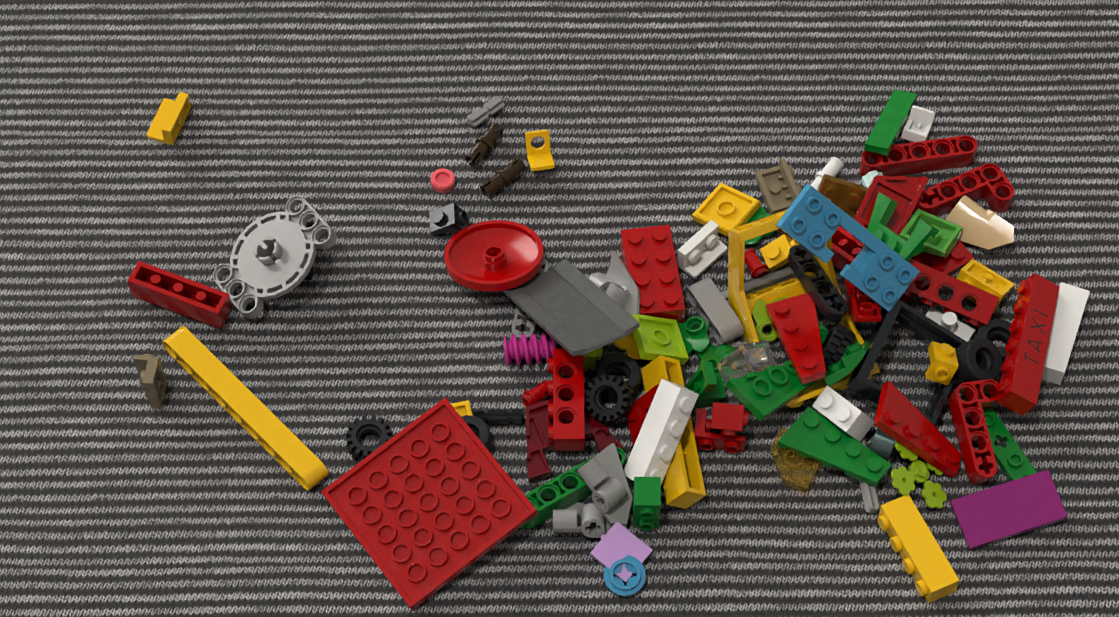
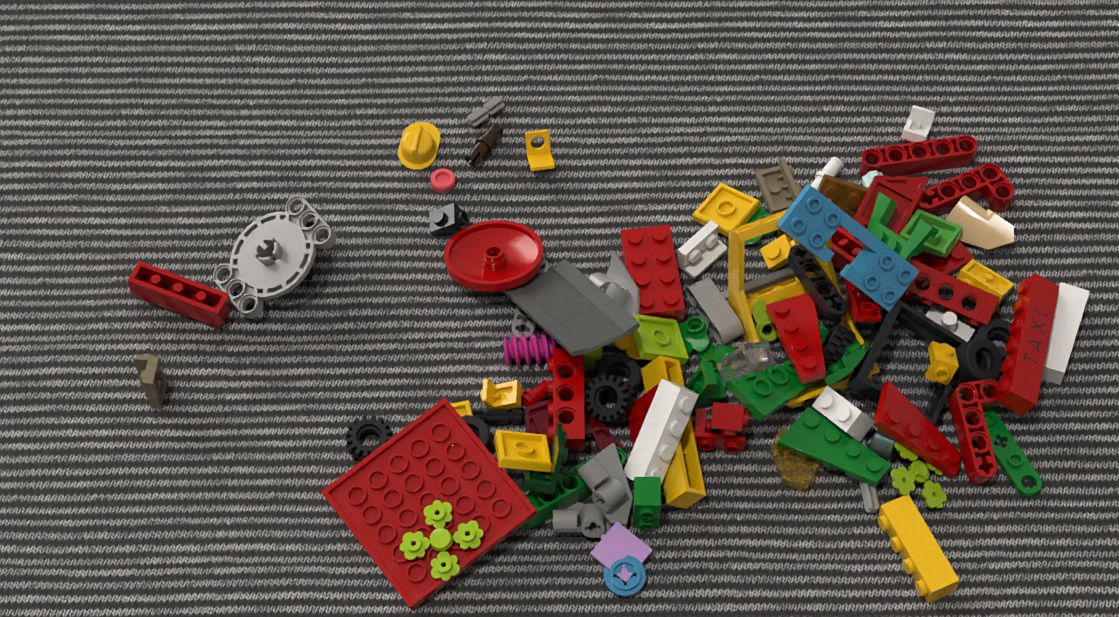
yellow panel [147,92,191,145] -> none
yellow beam [162,326,329,491] -> none
dark brown pin [480,157,526,198] -> none
red pin [744,249,769,279] -> none
green tile [865,89,917,155] -> none
magenta tile [950,469,1068,550] -> none
none -> yellow piece [398,122,440,170]
none -> lime plant [400,500,484,581]
none -> yellow bracket [480,379,522,410]
none -> yellow tile [494,430,552,472]
none -> dark green bracket [522,423,568,494]

